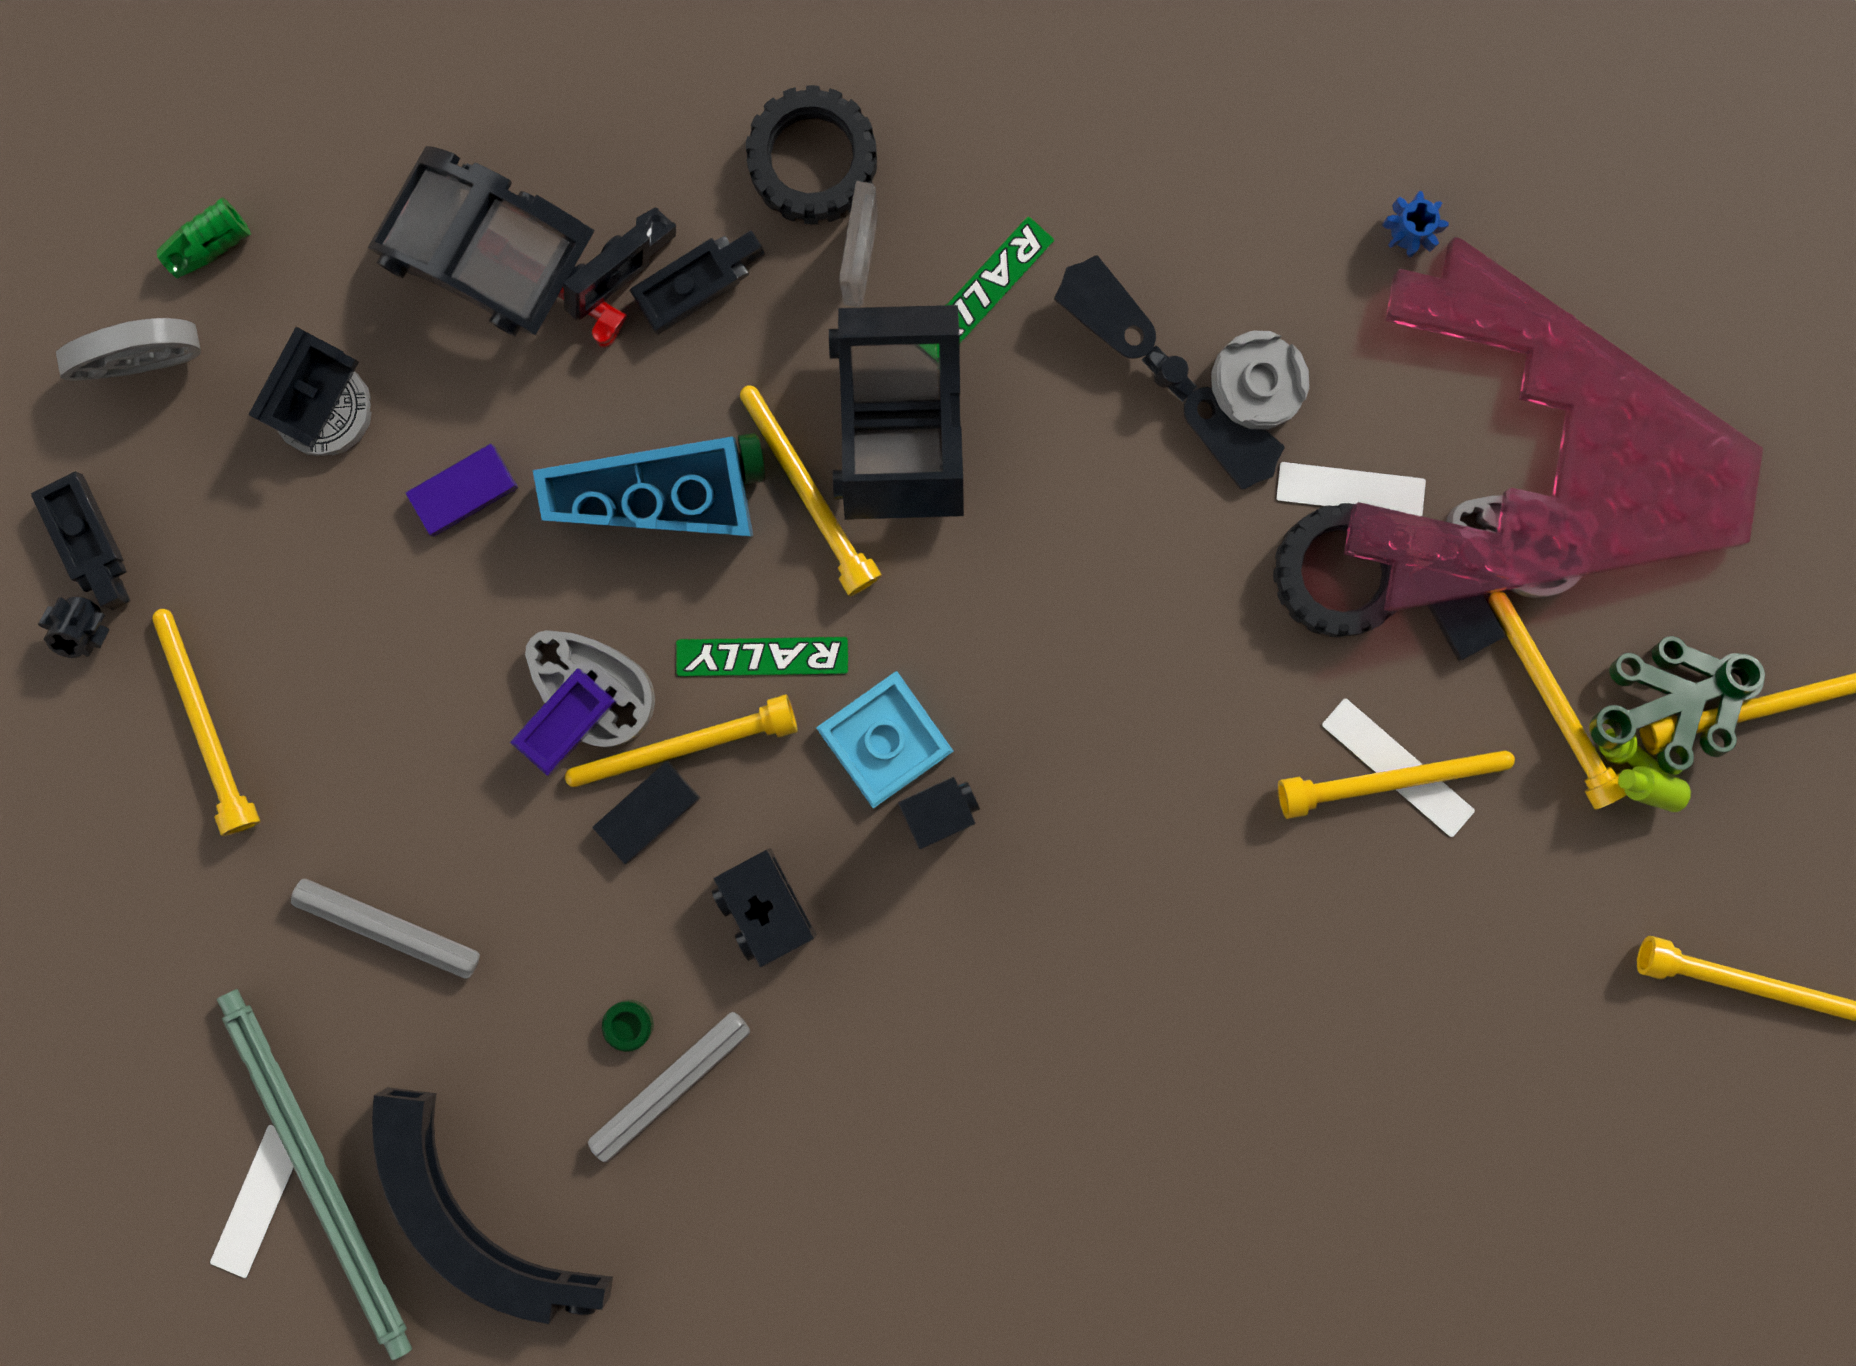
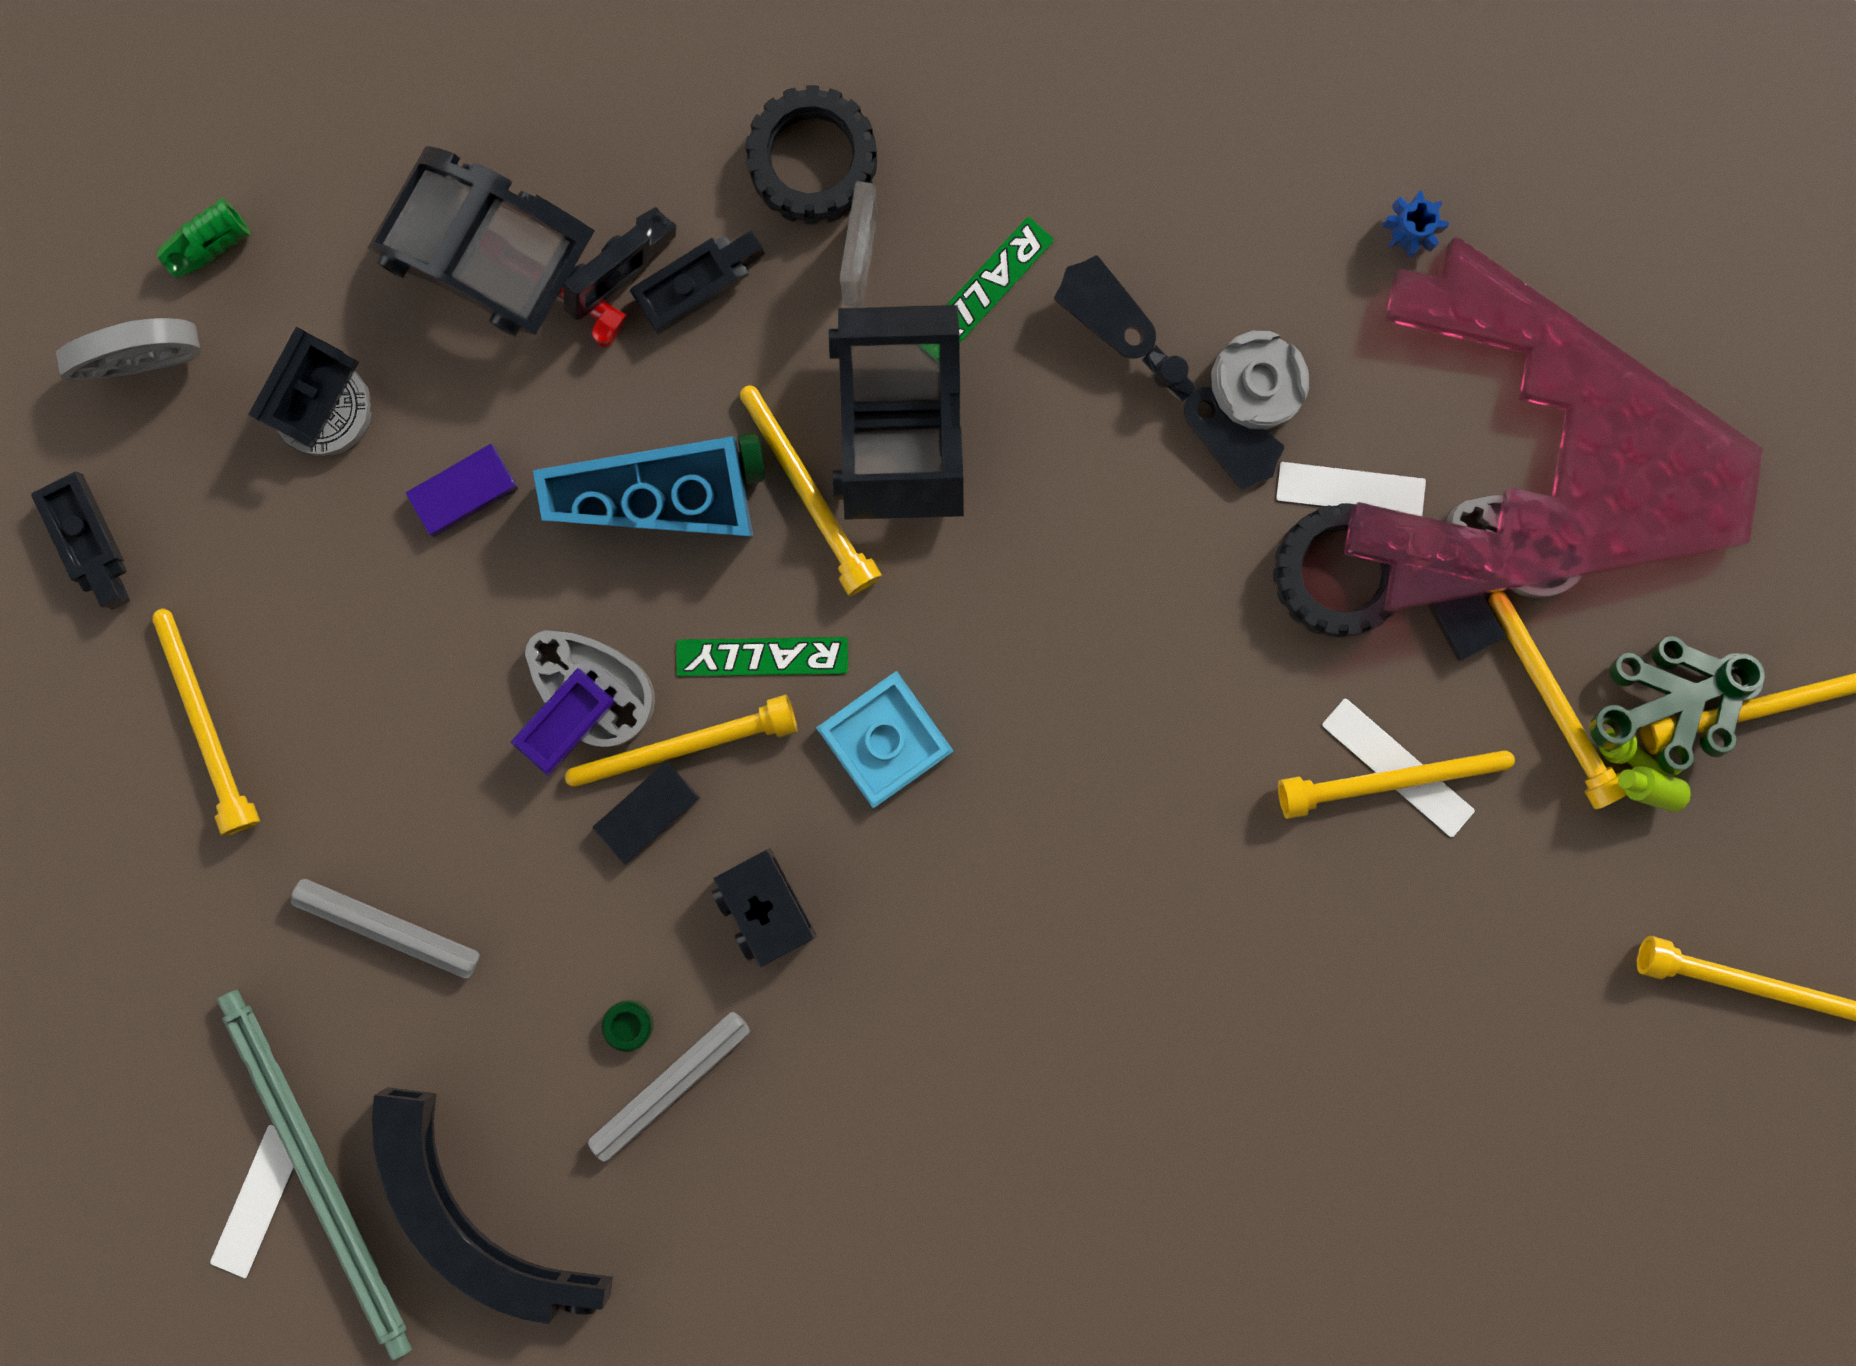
black gear [38,597,110,658] -> none
black brick [898,777,980,849] -> none

